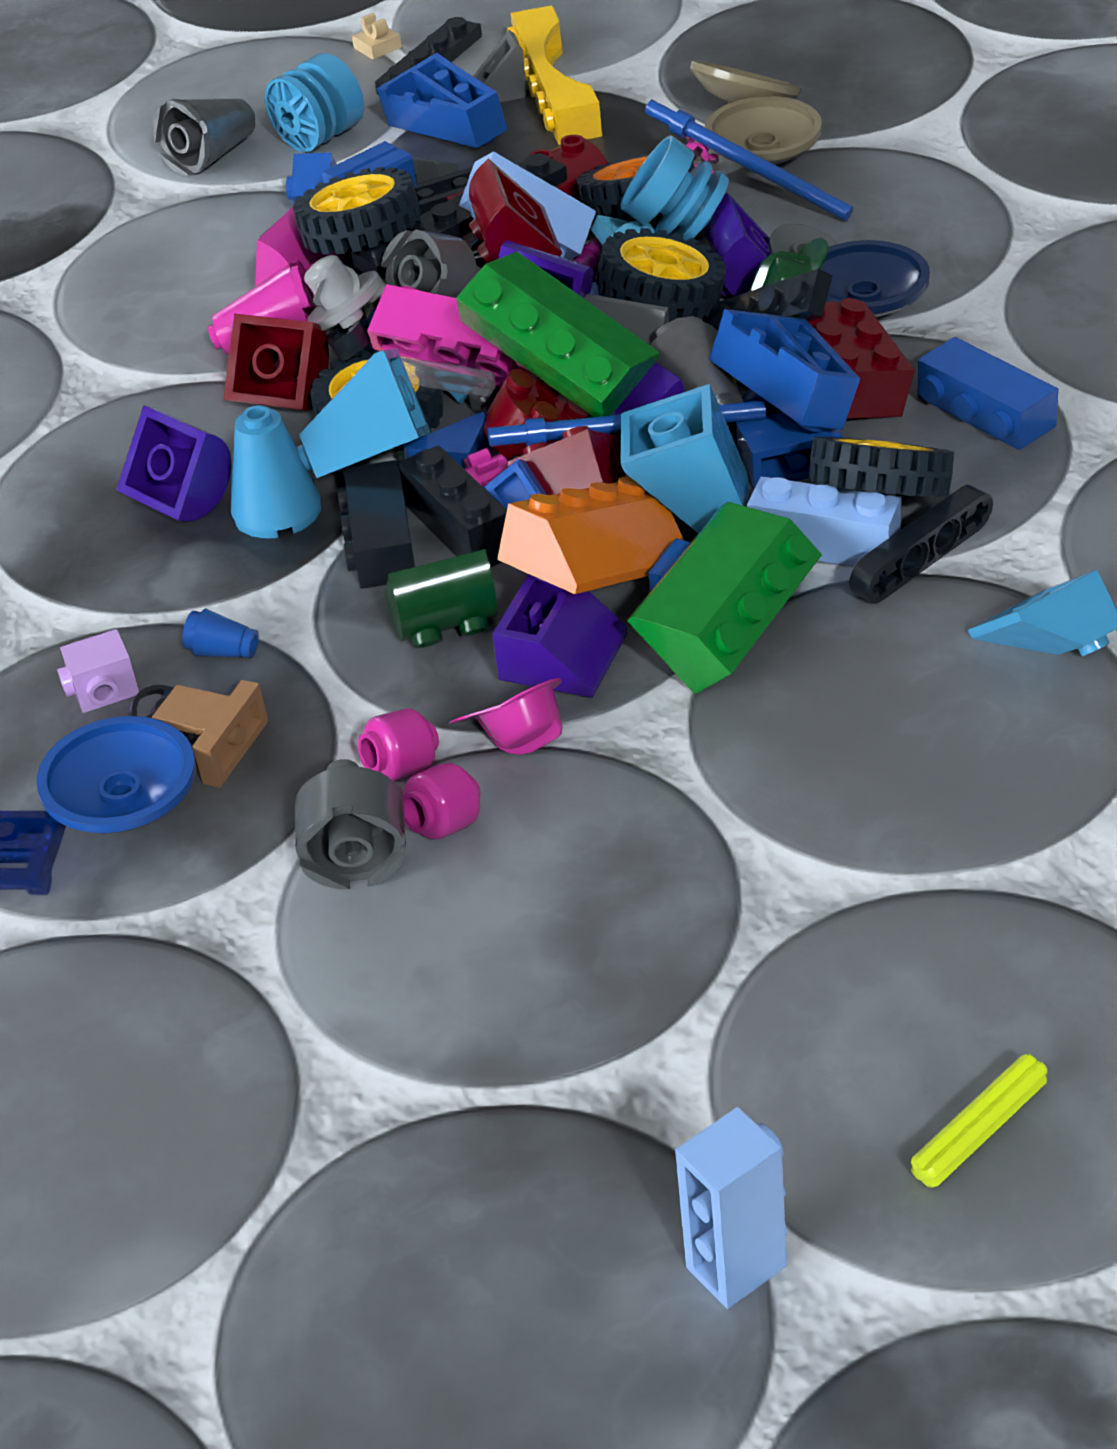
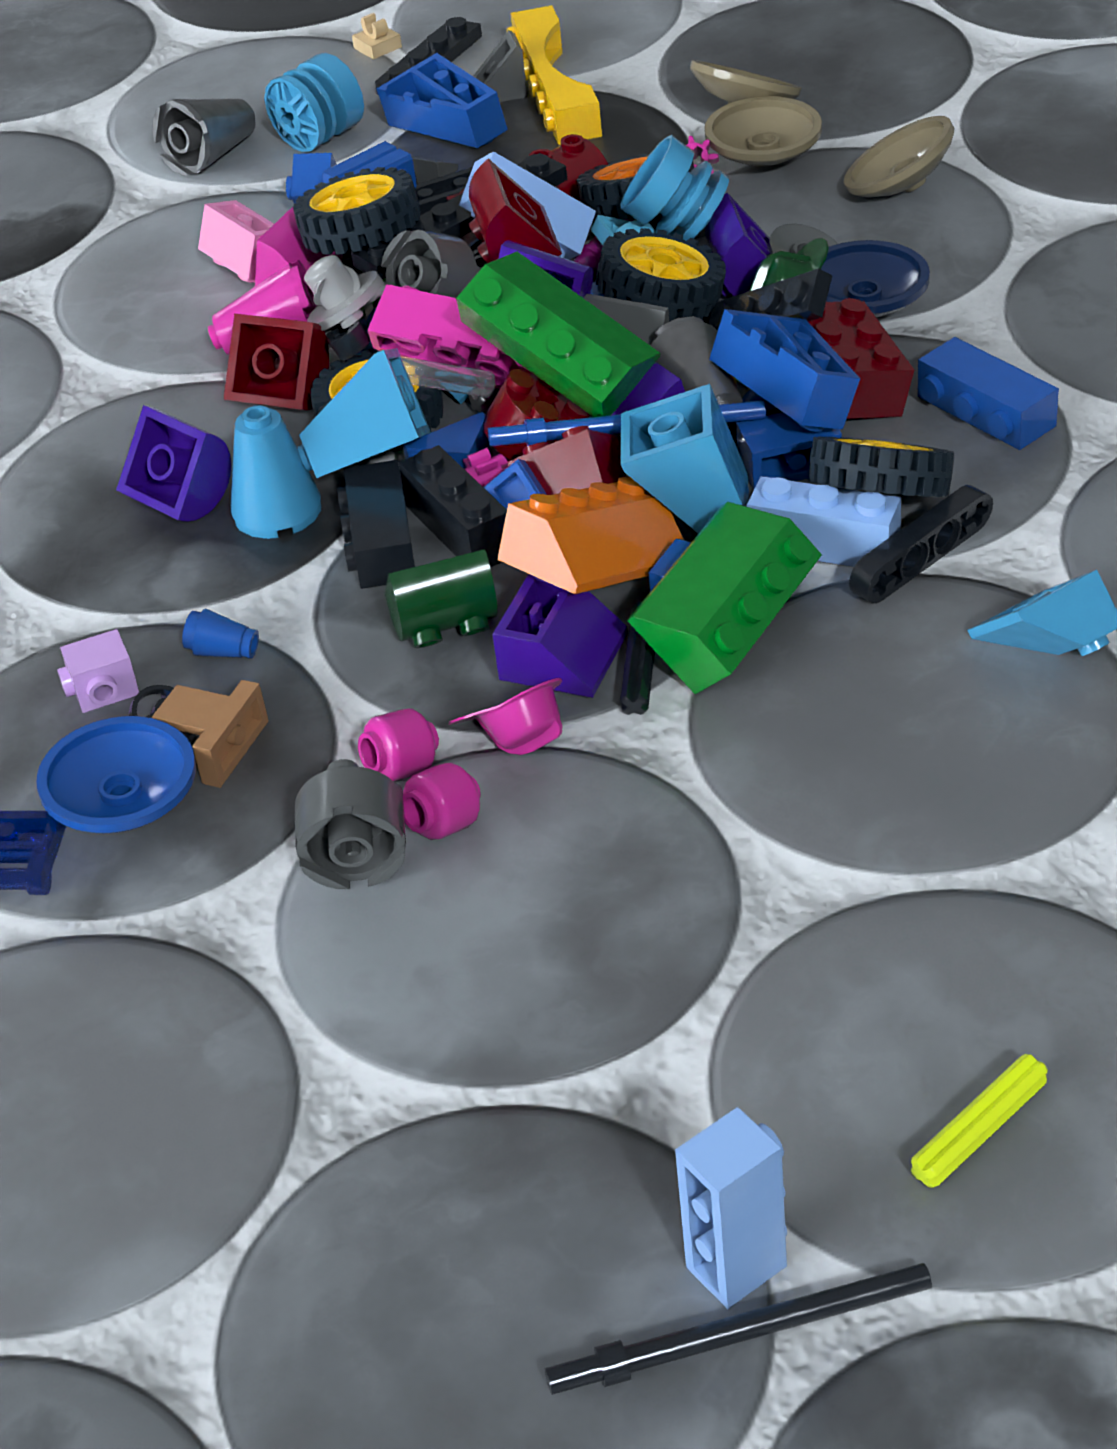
blue bar [645,99,853,221] -> none
none -> bright pink brick [198,200,274,283]
none -> black bar [545,1263,932,1395]
none -> black axle [620,602,655,715]
none -> dark tan dish [844,116,955,197]

